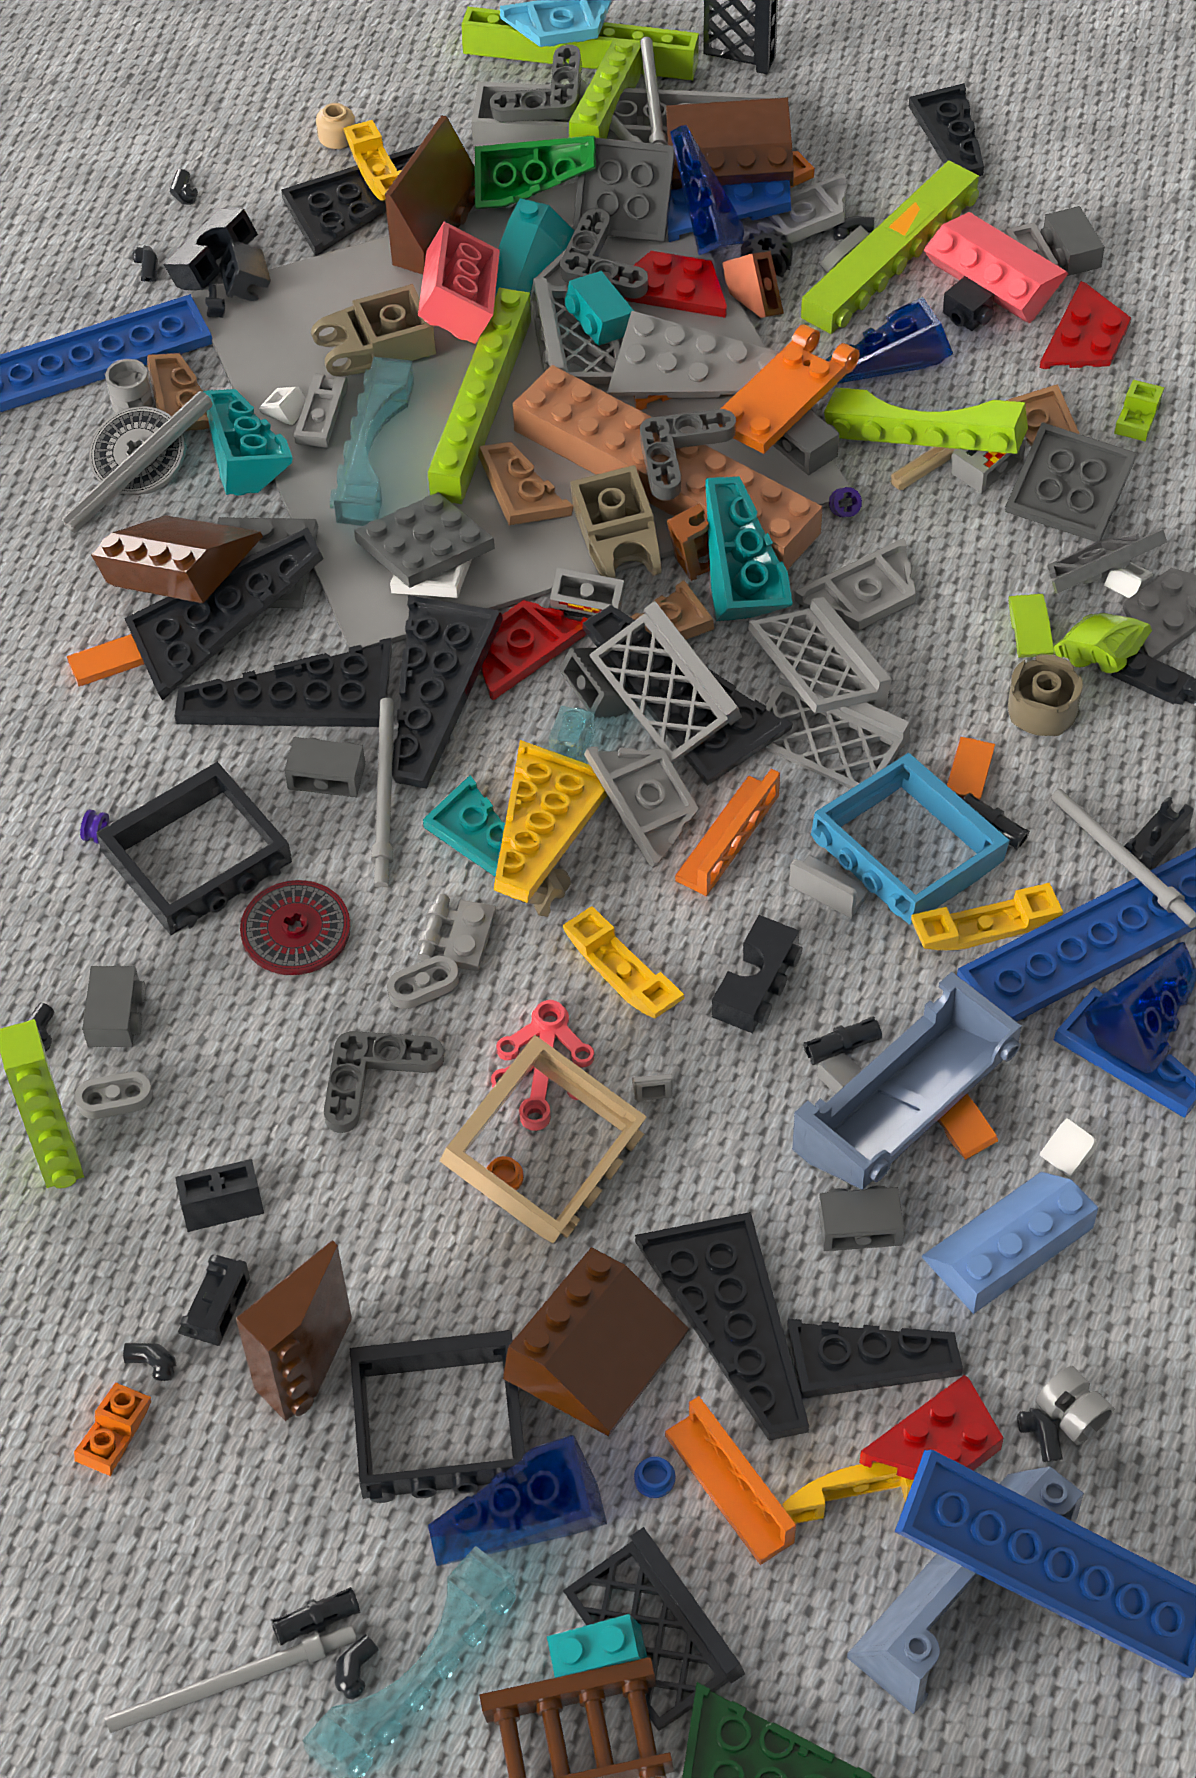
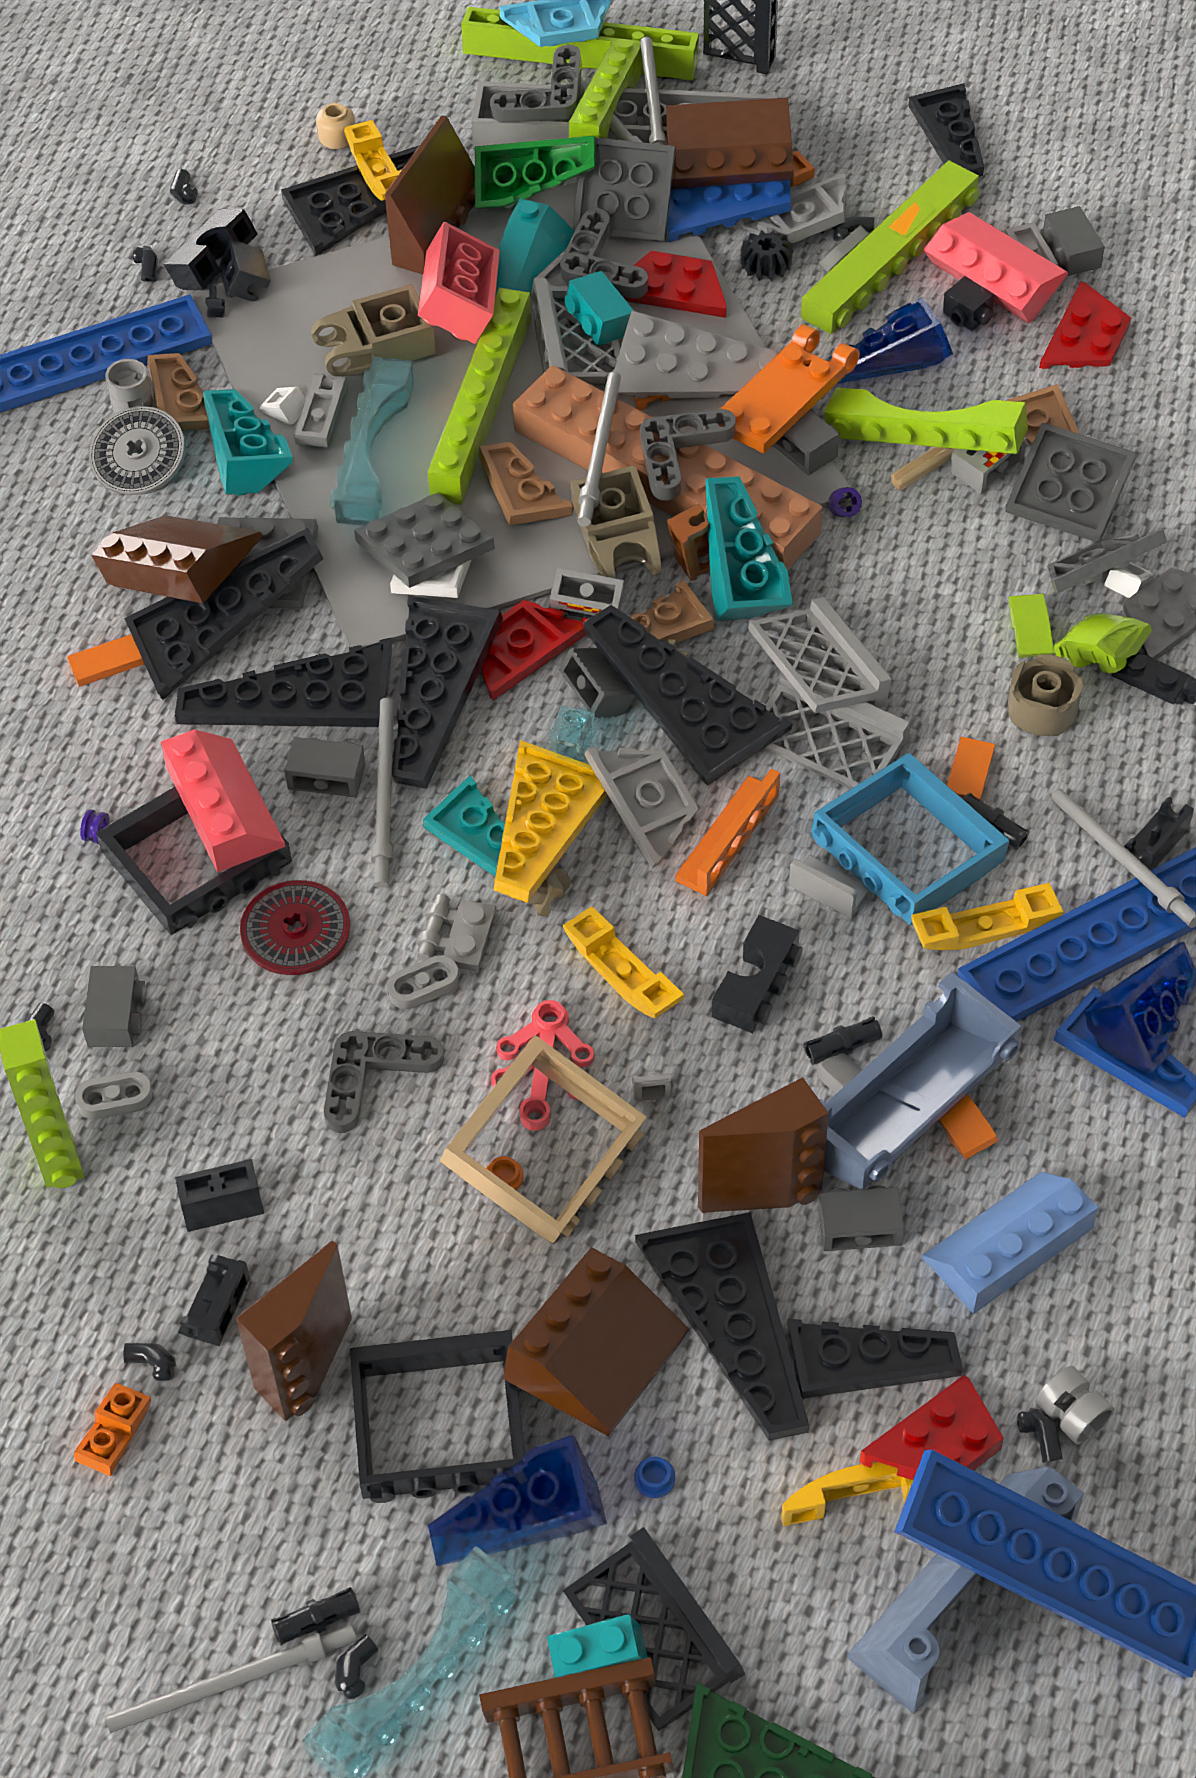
light grey axle [62,391,213,533] -> none
light grey fence [589,601,742,764] -> none
orange fence [665,1396,796,1565] -> none
clear blue wedge [670,125,744,256] -> none
copper slope [722,251,784,318] -> none
light grey wing [794,538,916,631] -> none
white slope [1039,1119,1097,1178] -> none
lime slope [1114,380,1165,442] -> none
none -> coral slope [161,729,285,873]
none -> light grey bar [577,372,621,527]
none -> reddish brown slope [698,1077,829,1213]

